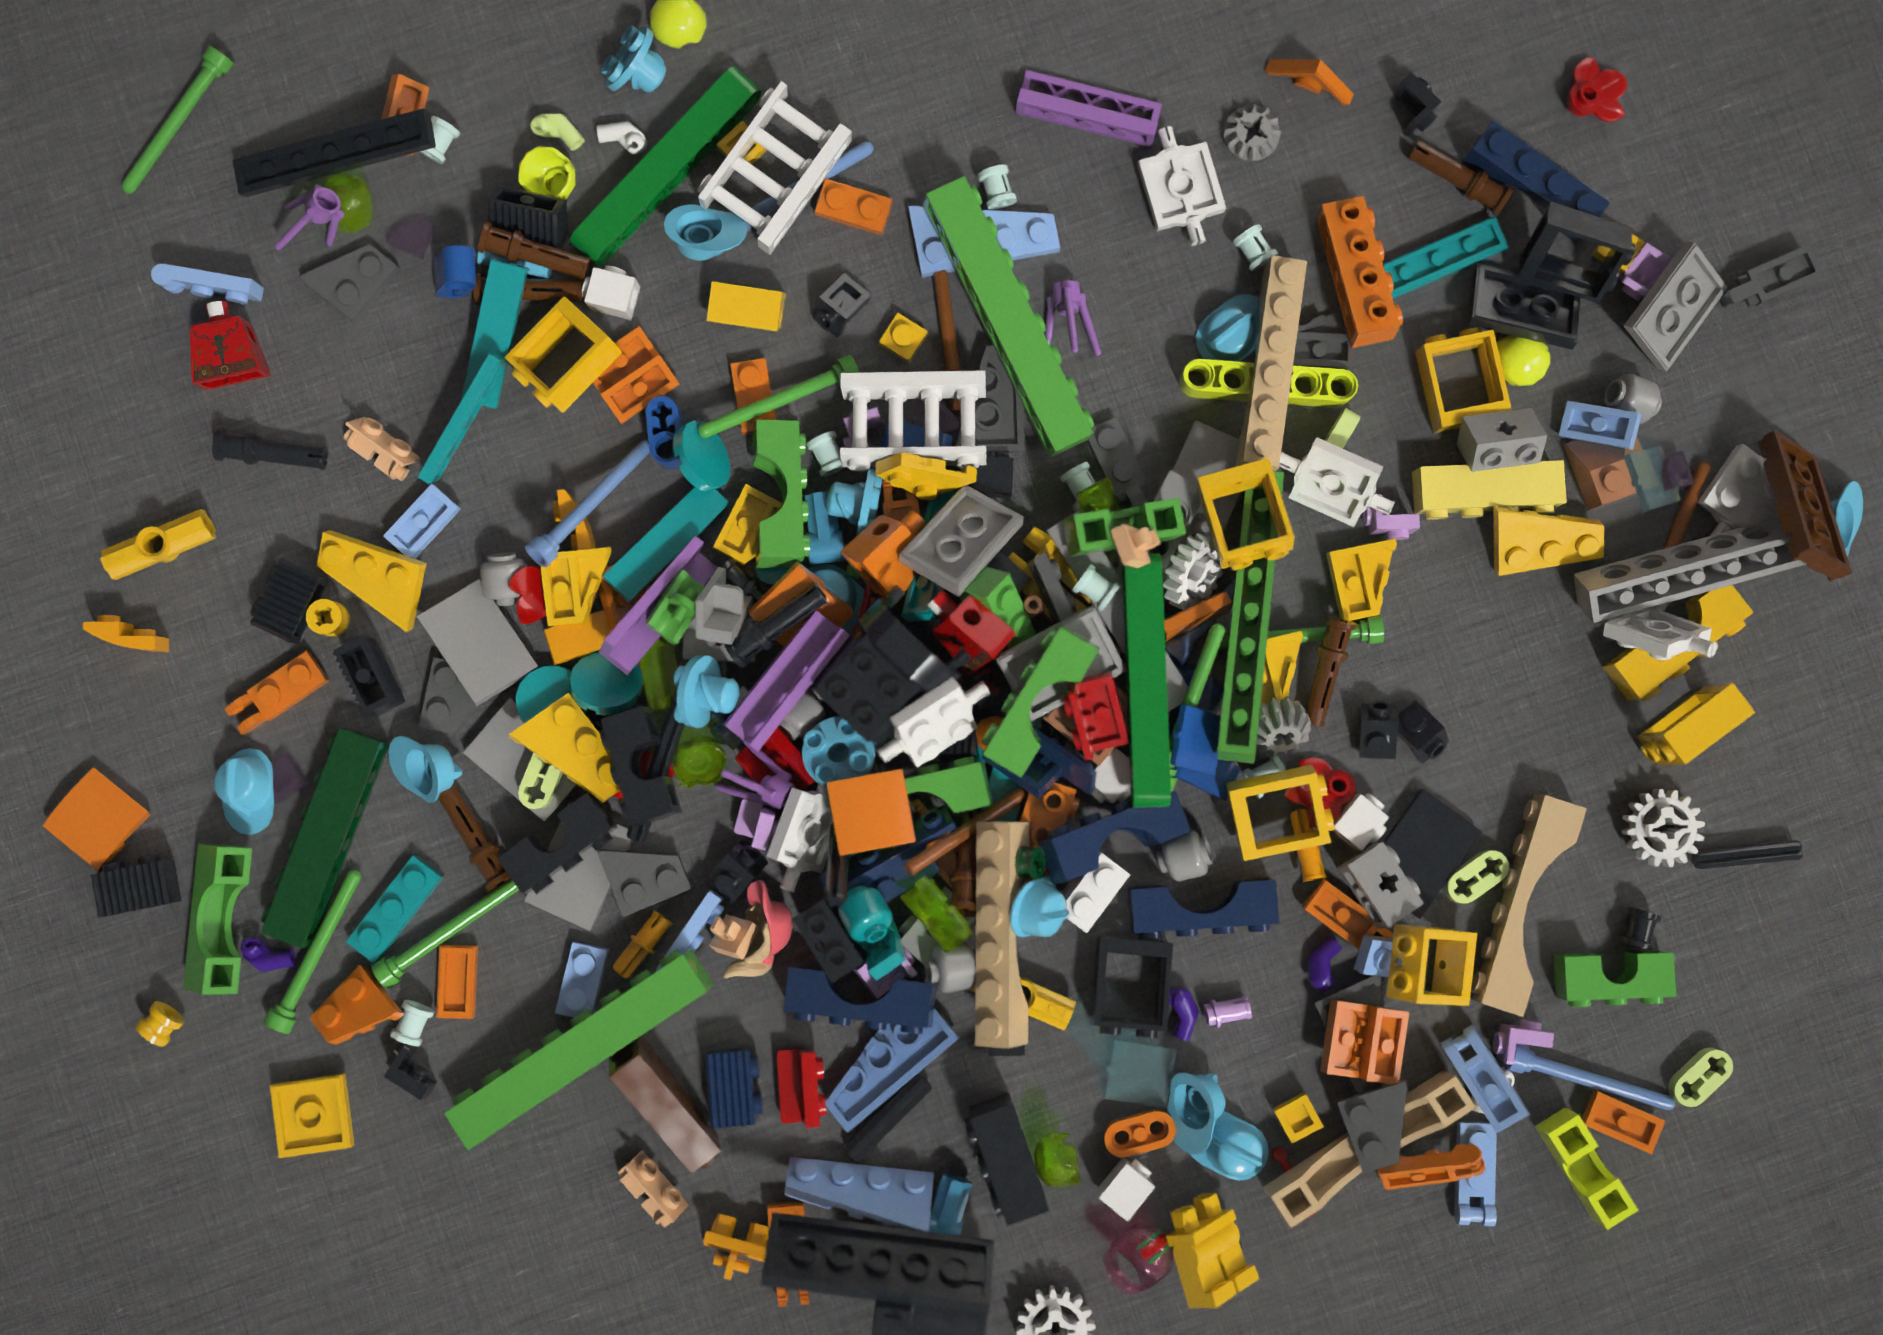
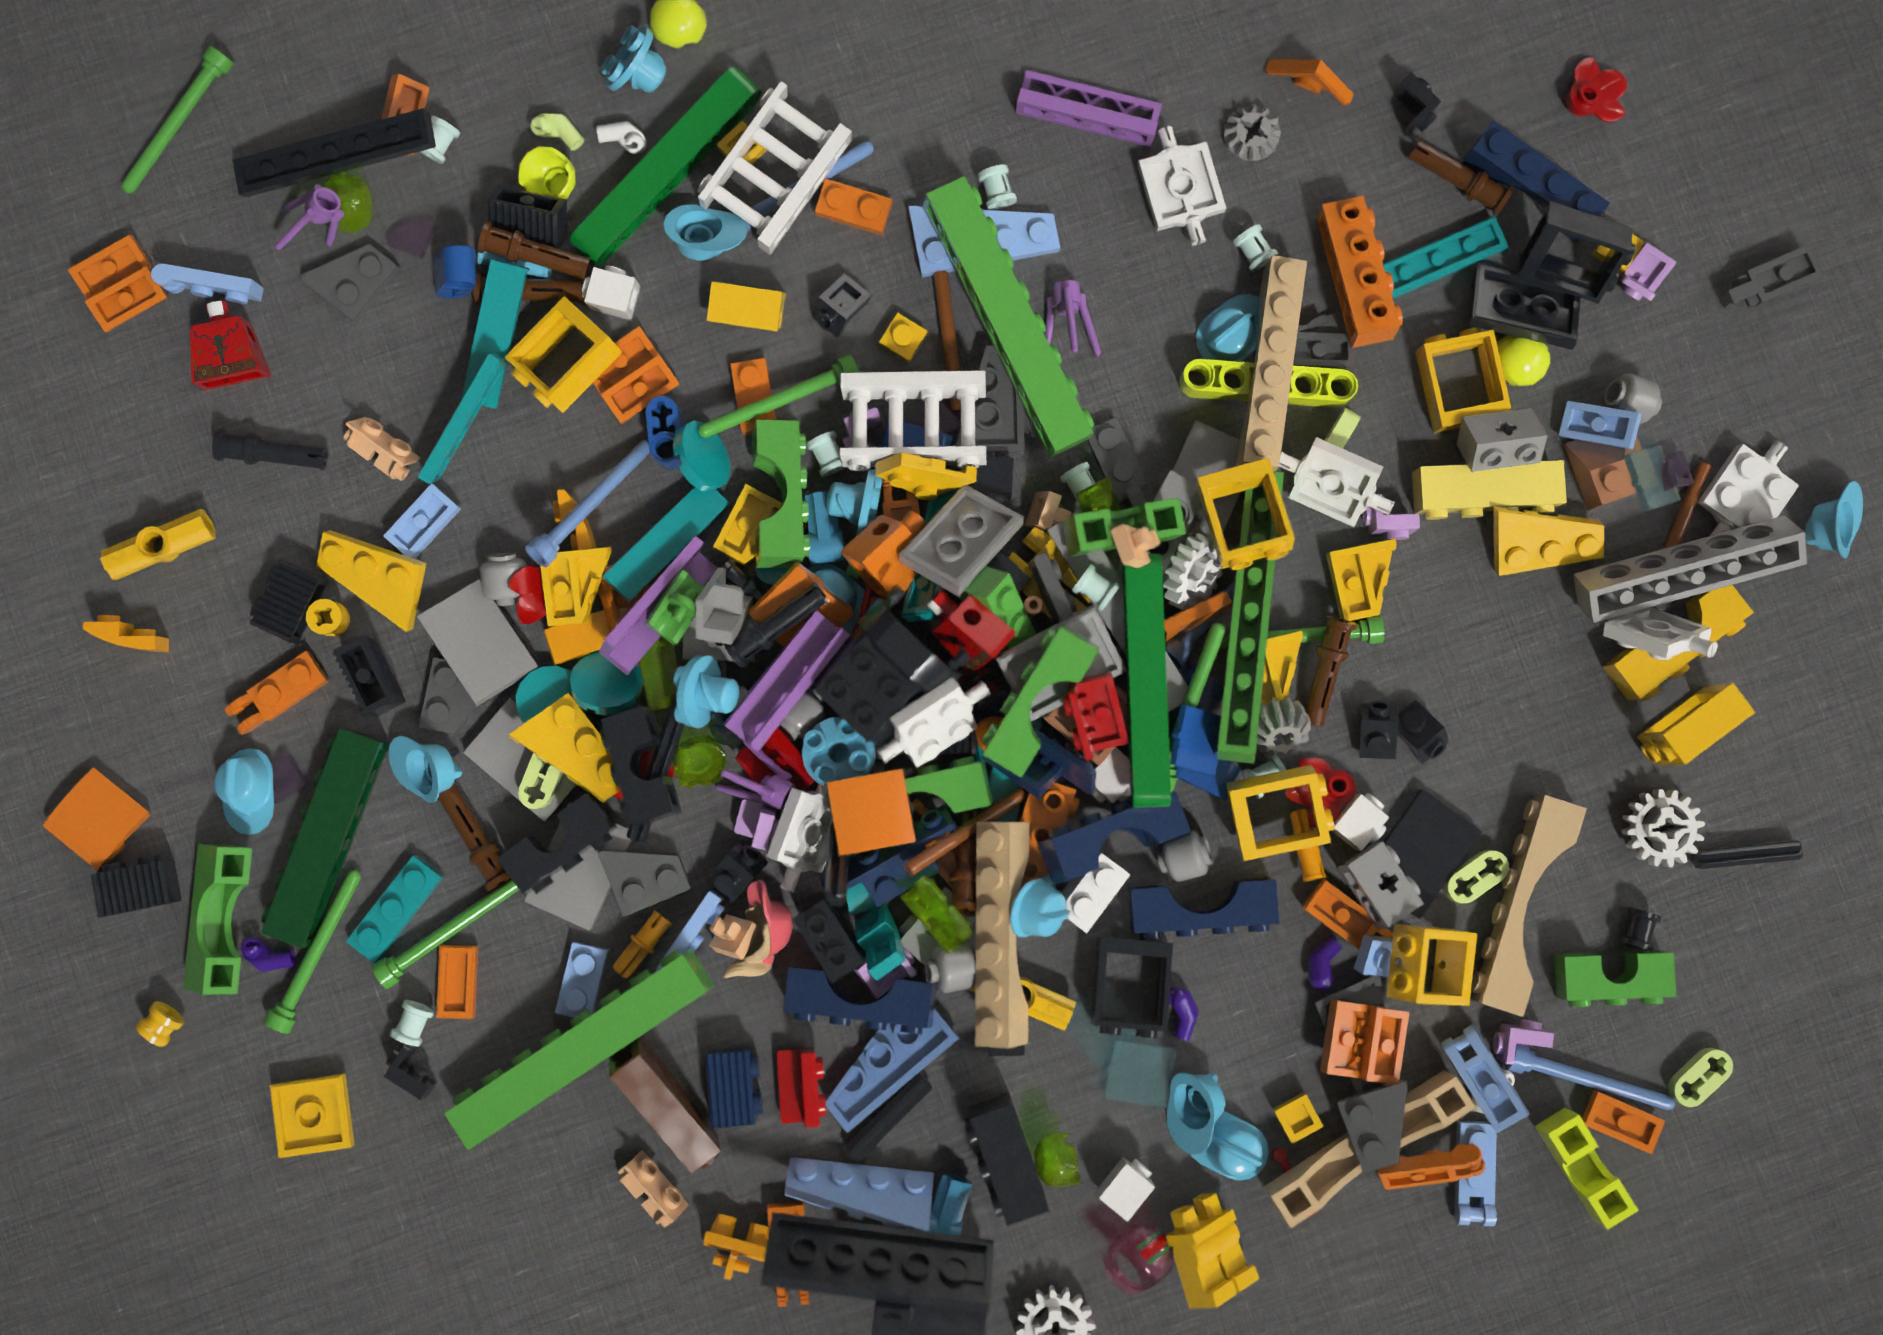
orange wing [309,965,404,1045] -> none
teal head [838,886,893,943] -> none
dark green bush [1015,846,1046,879] -> none
orange plate [1103,1109,1176,1158] -> none
lavender pin [1203,996,1252,1028] -> none
light grey tile [1624,241,1728,371] -> none
reddish brown piece [1758,430,1852,582] -> none
none -> orange slope [68,234,168,333]
none -> light nougat tile [1025,491,1071,530]

